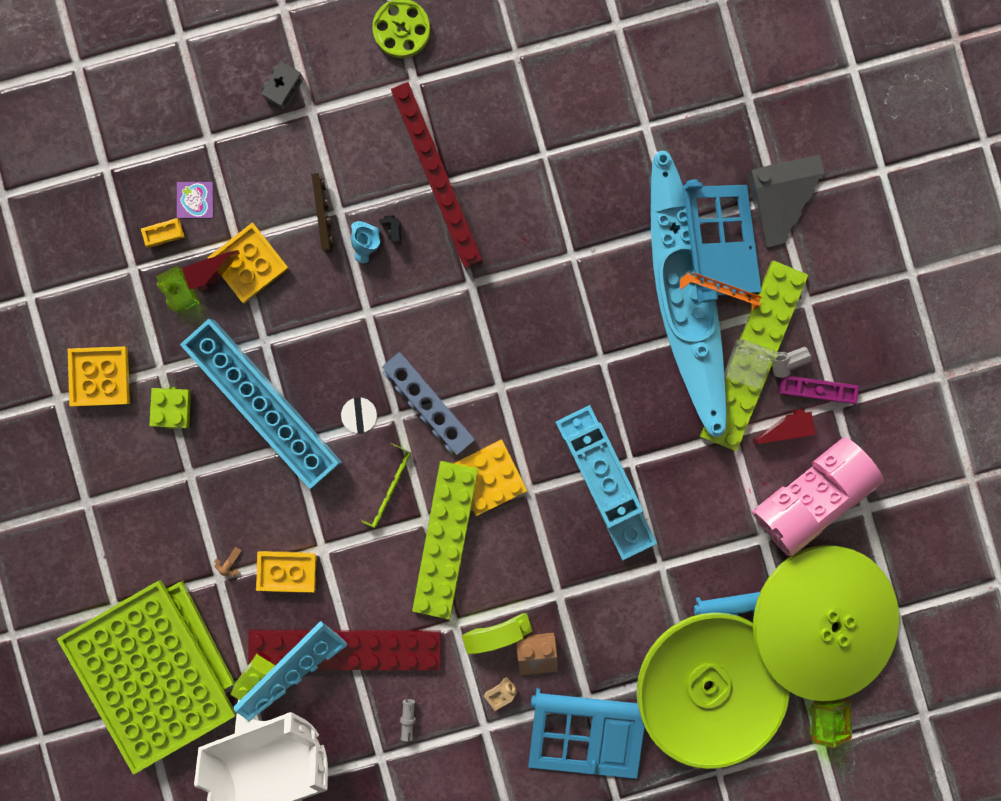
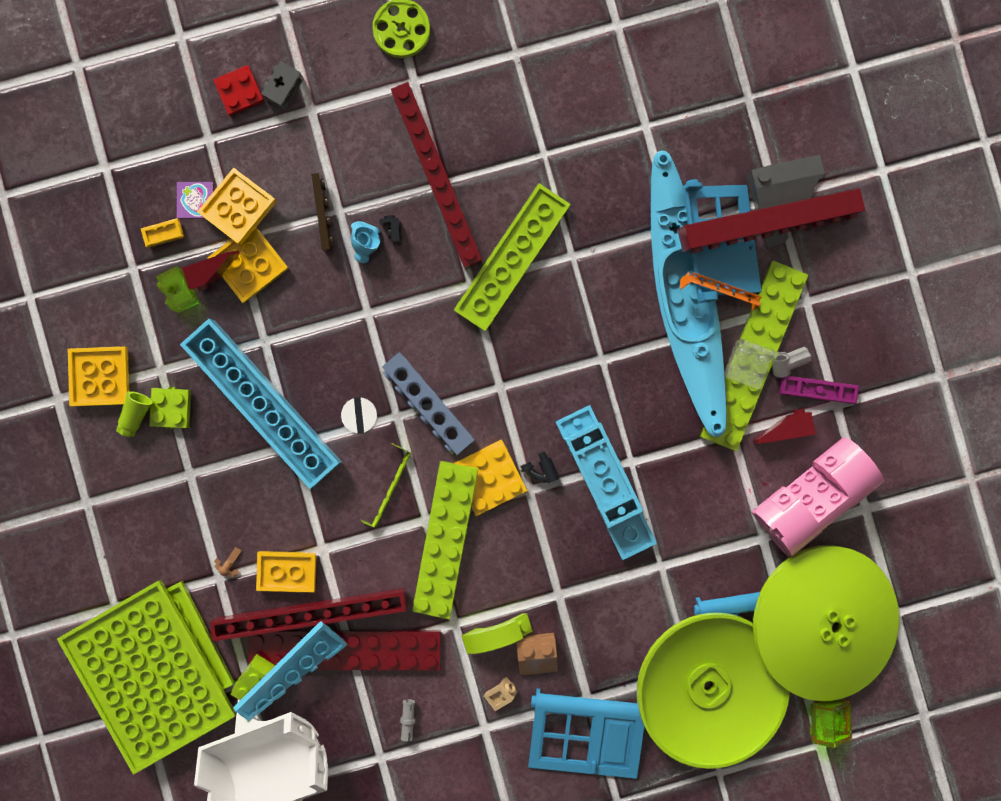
none -> lime plant [116,392,153,437]
none -> yellow plate [197,168,277,246]
none -> dark red brick [210,588,408,641]
none -> red plate [213,65,265,116]
none -> lime plate [454,183,571,332]
none -> black plant [520,451,559,484]
none -> dark red brick [677,188,866,254]

